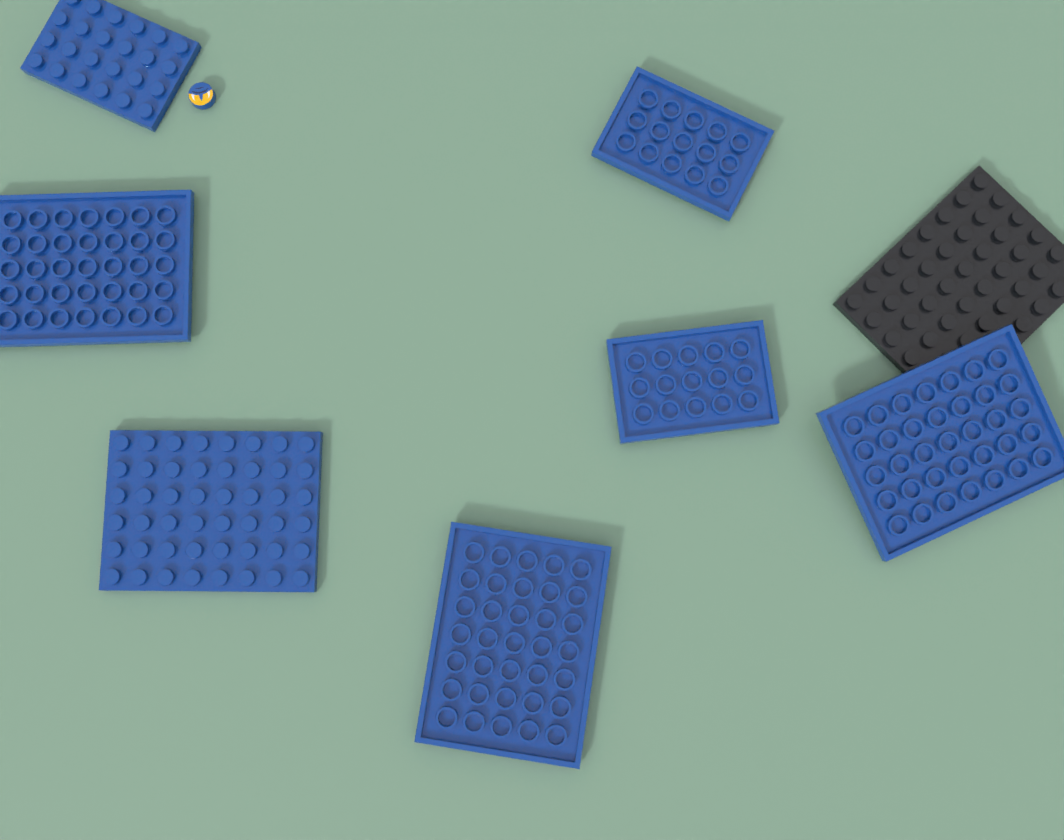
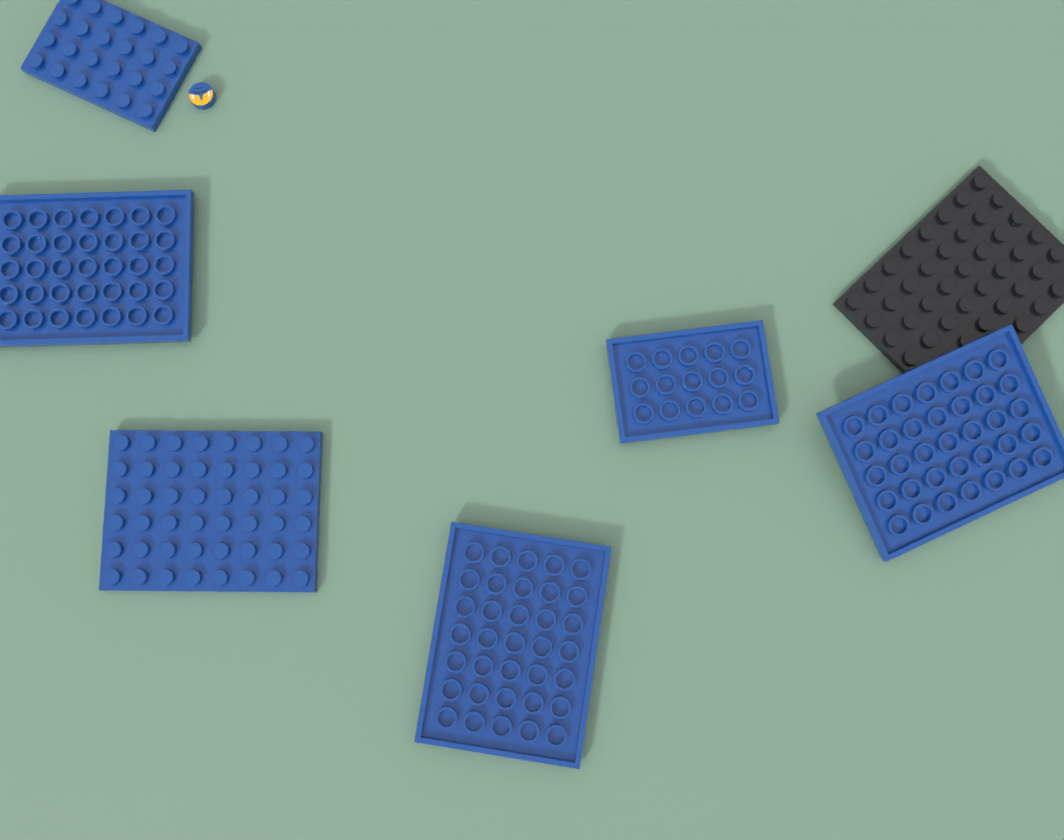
blue plate [591,66,774,222] -> none

